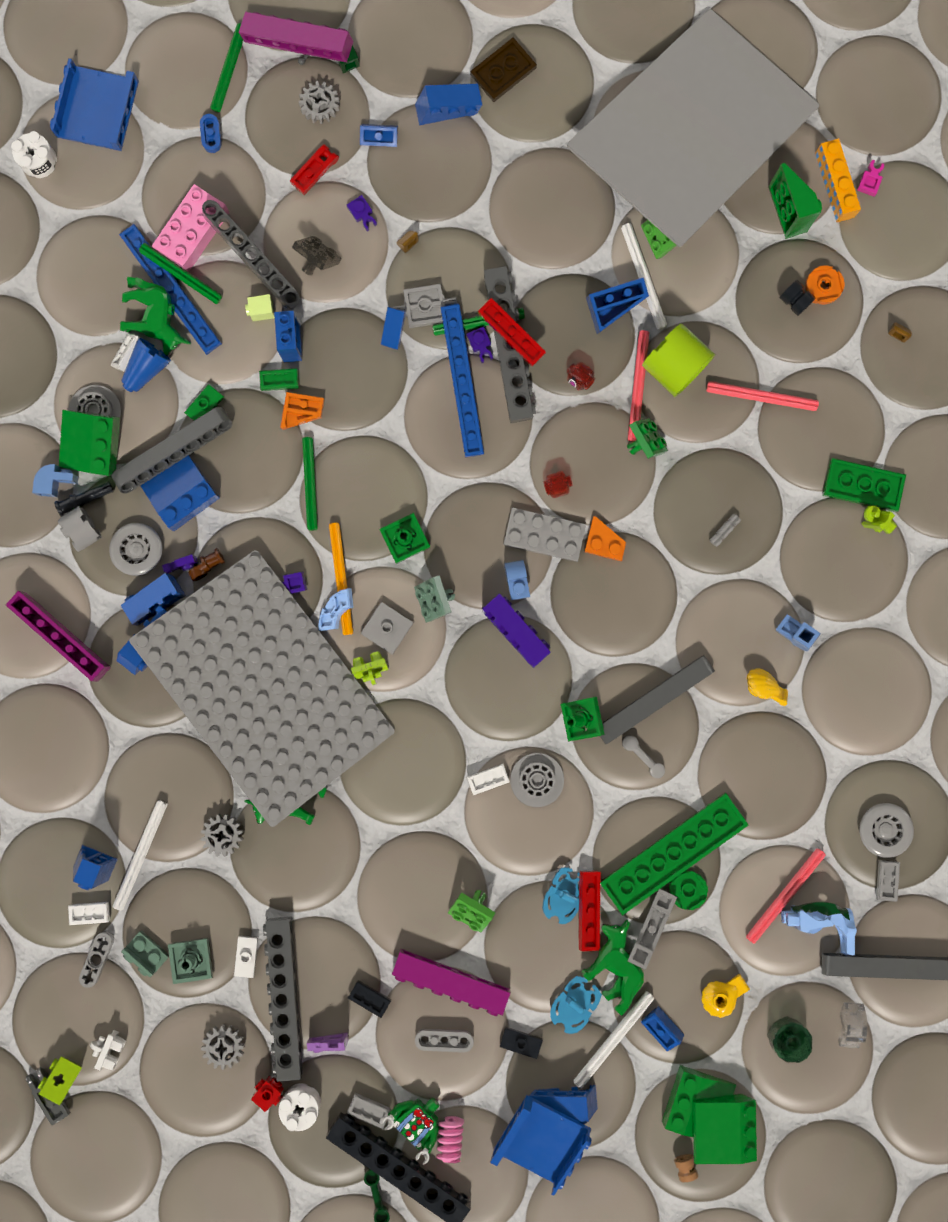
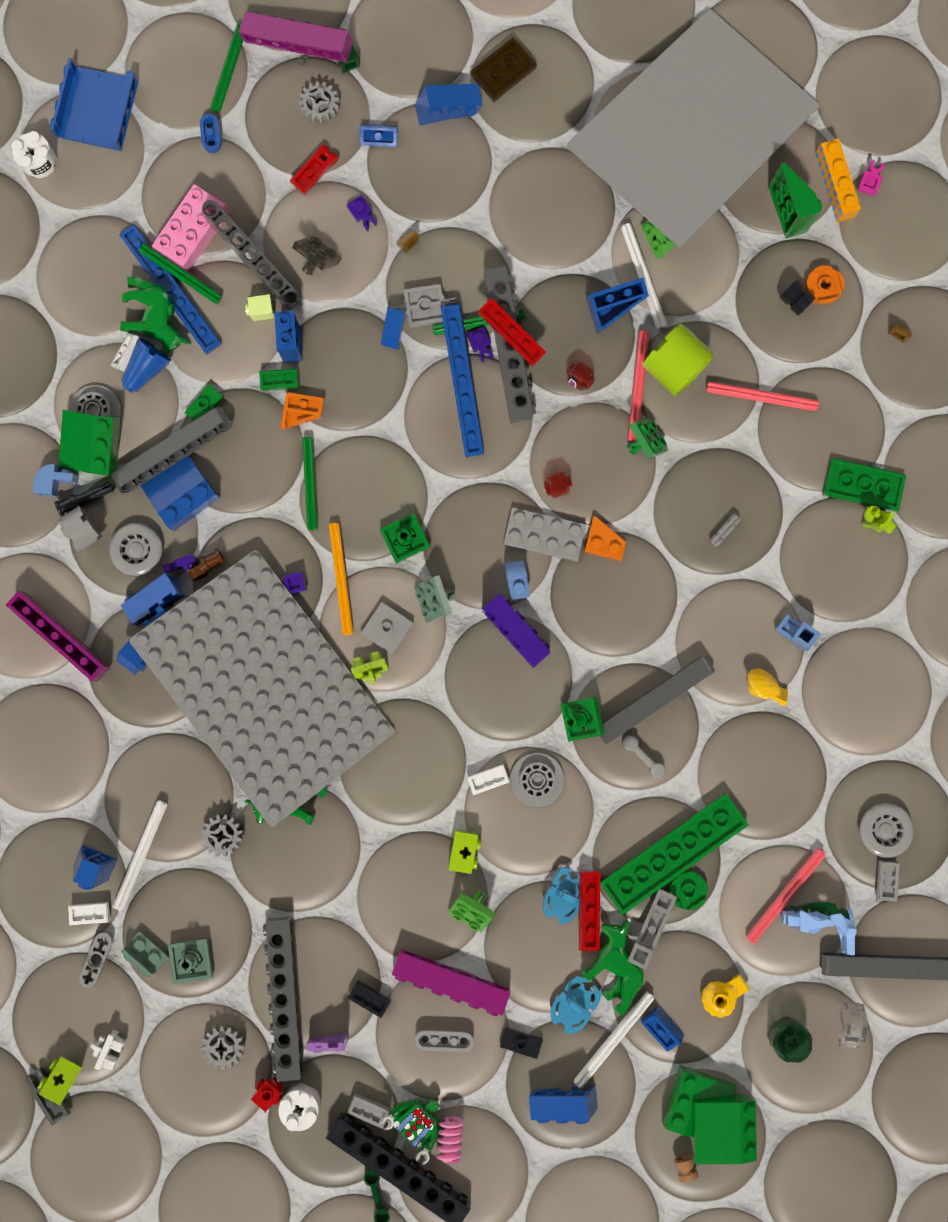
white plate [234,936,259,978] -> none
light blue tile [318,588,353,631] -> none
blue panel [490,1095,592,1196] -> none
none -> lime brick [448,829,481,874]

